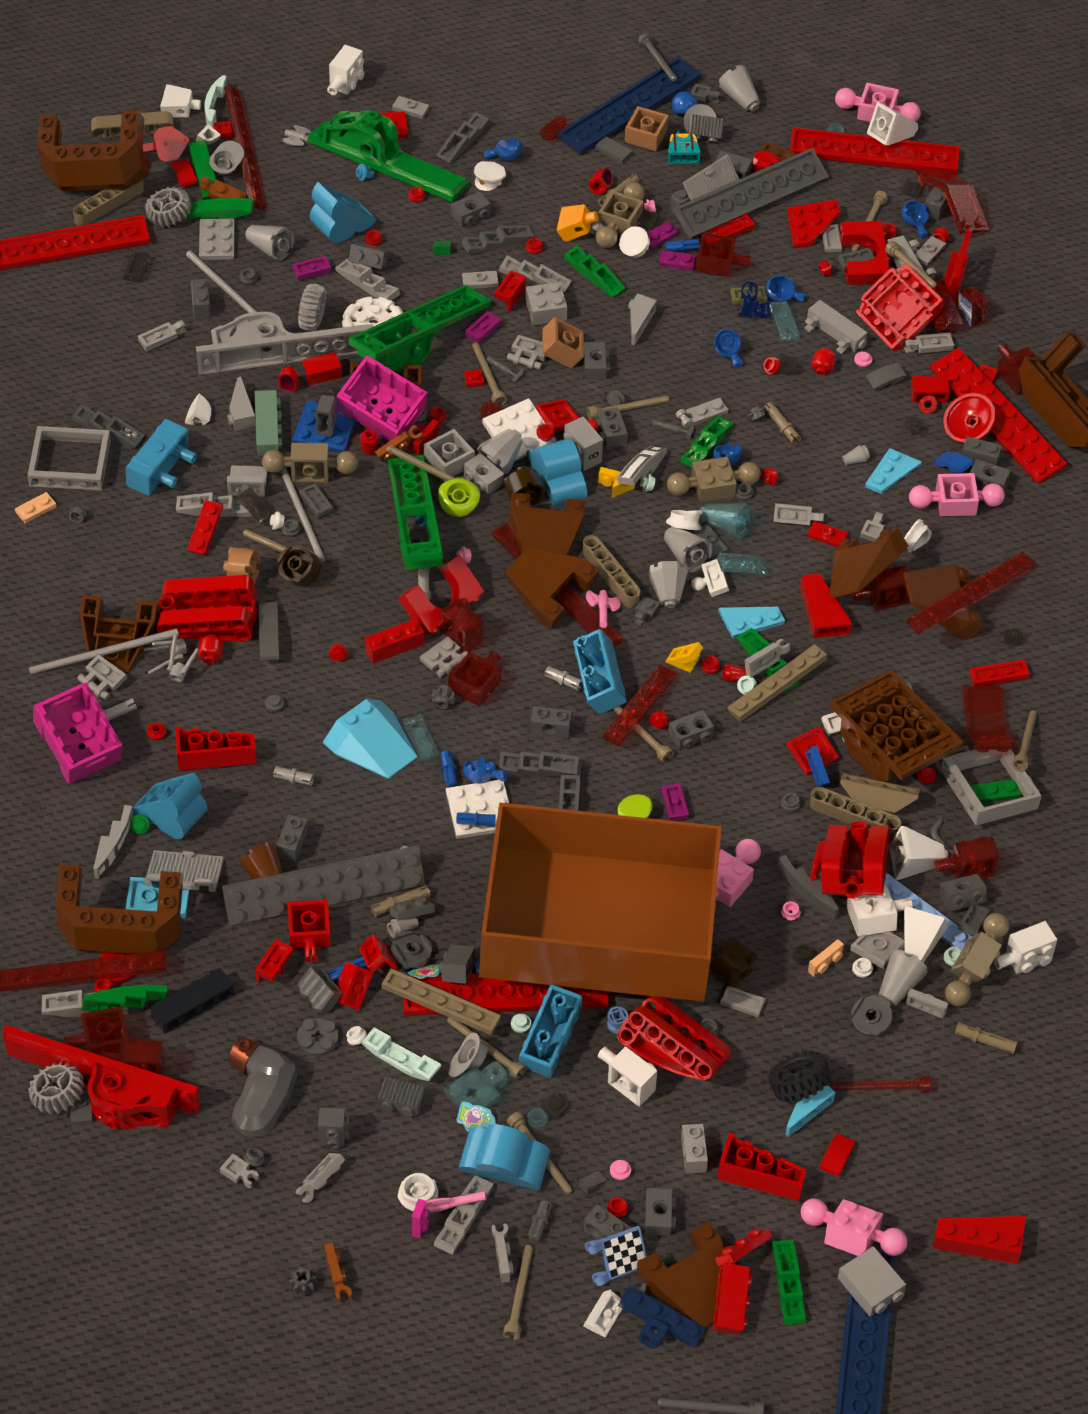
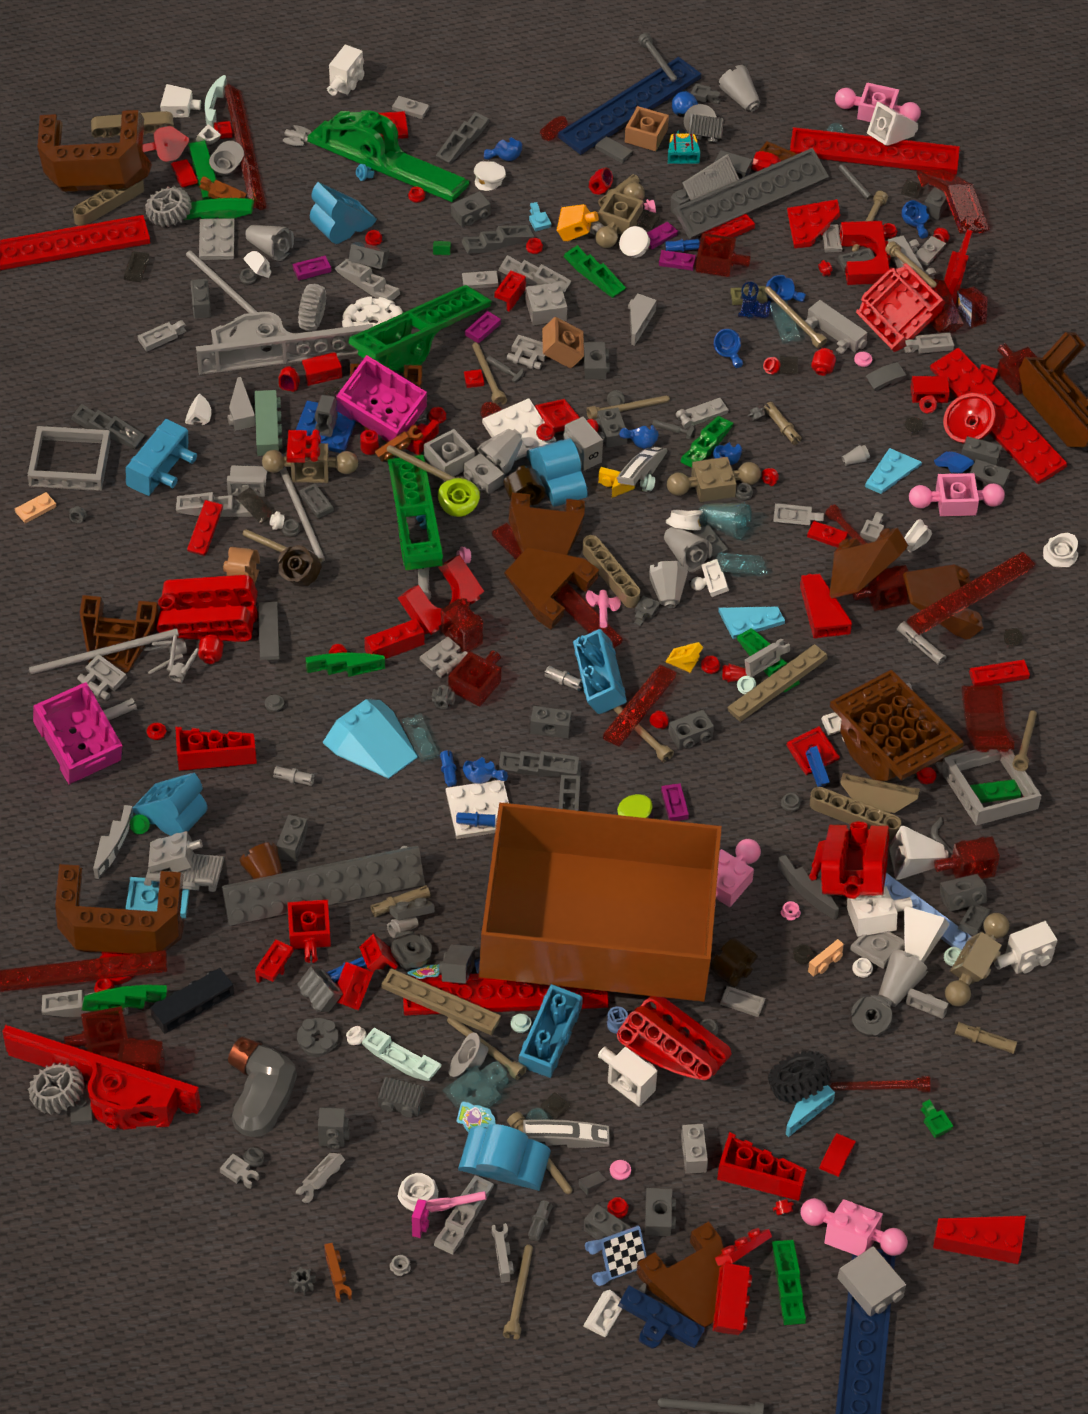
none -> light grey plate [148,831,203,873]
none -> white brick [244,251,271,278]
none -> red plate [286,429,321,463]
none -> green slope [305,653,385,677]
none -> light grey plate [390,1255,411,1276]
none -> slope [523,1120,610,1148]
none -> medium azure plate [529,202,551,231]
none -> blue hair [619,425,659,449]
none -> dark tan piece [765,286,827,349]
none -> red plate [773,1199,794,1216]
none -> clear red piece [825,505,886,570]
none -> dark grey bar [838,164,872,200]
none -> light grey pin [897,621,946,665]
none -> green plate [920,1099,954,1138]
none -> white hat [1043,533,1078,567]

